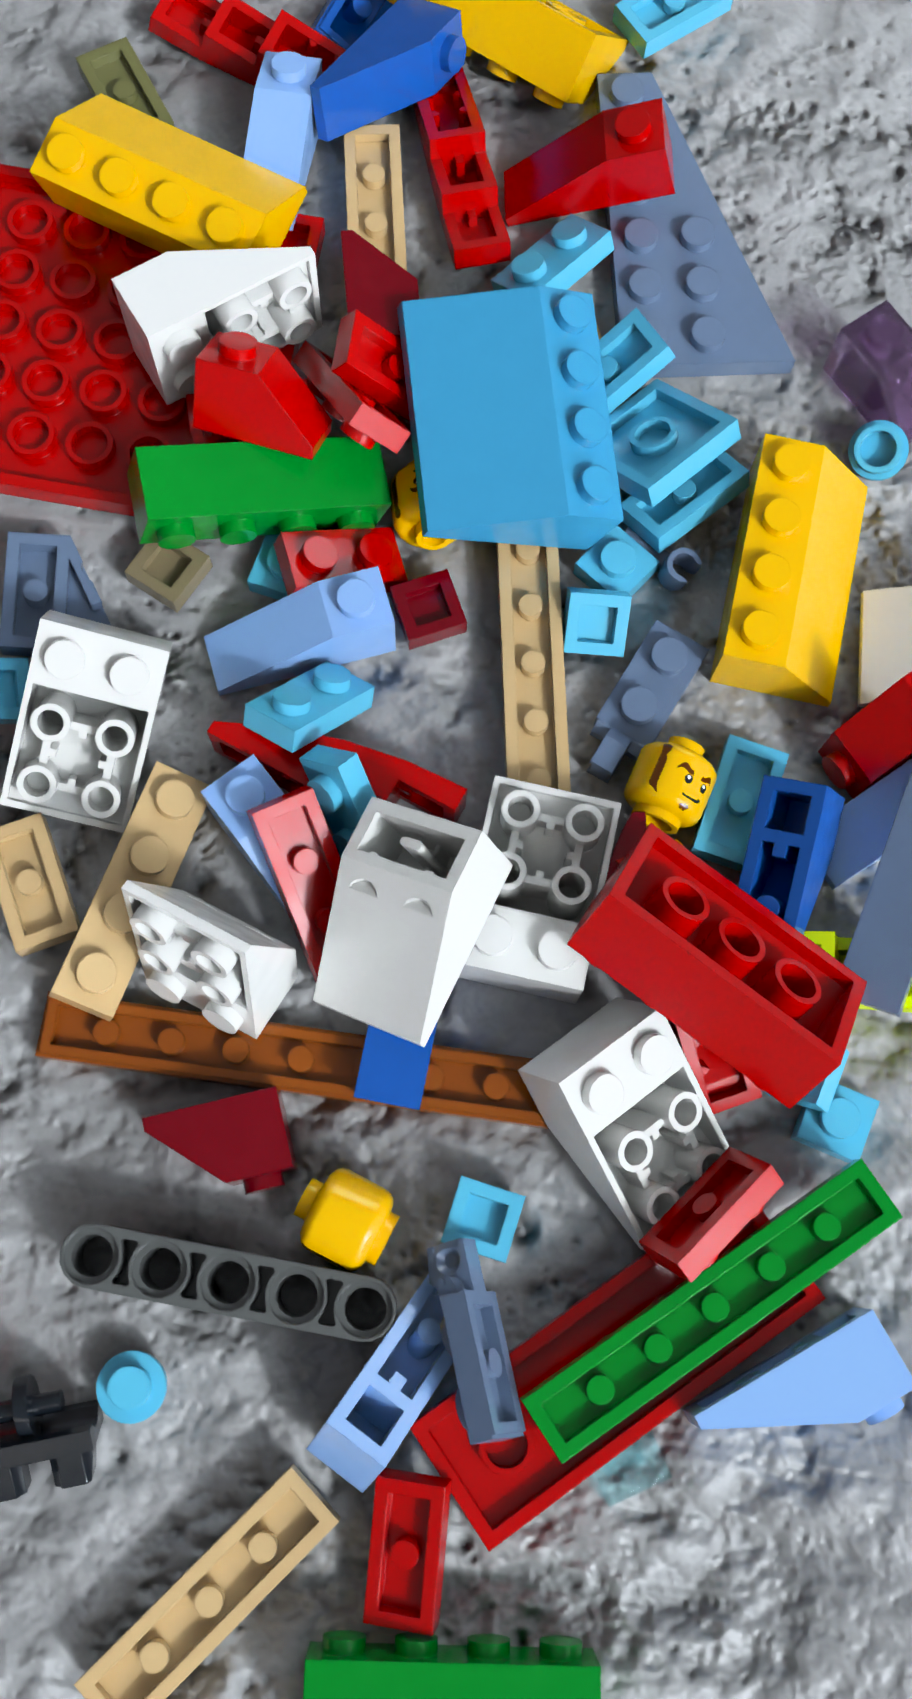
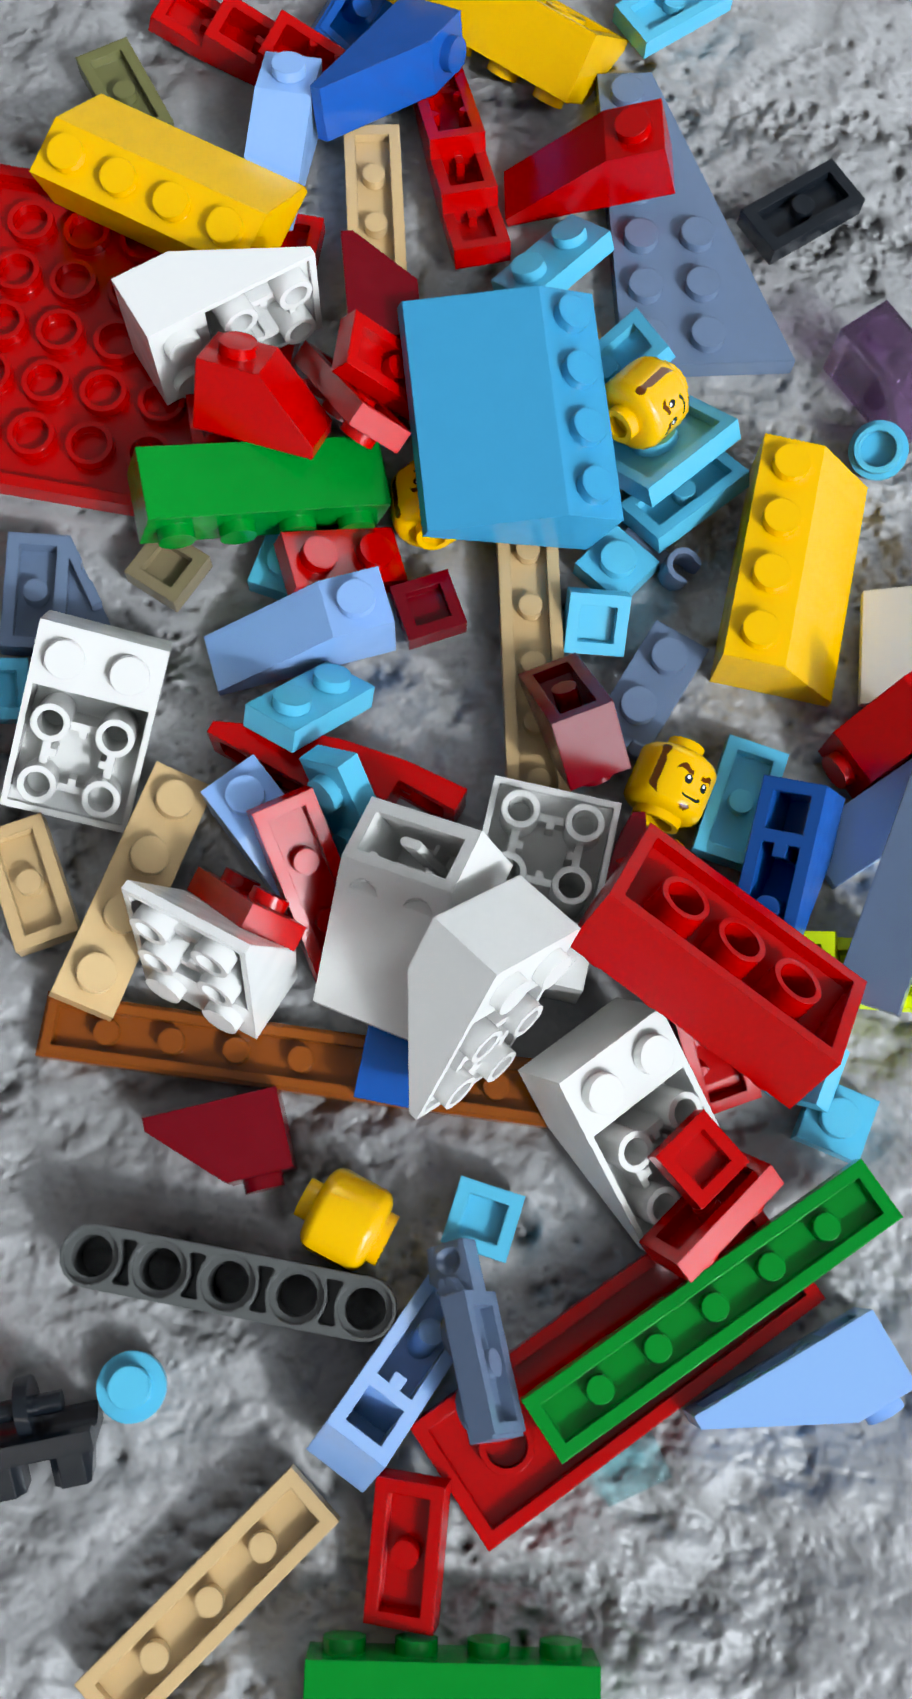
none -> red plate [187,866,307,951]
none -> white slope [407,875,581,1120]
none -> dark red slope [518,652,631,791]
none -> yellow head [605,356,689,450]
none -> red plate [647,1109,750,1210]
none -> black plate [737,158,865,265]

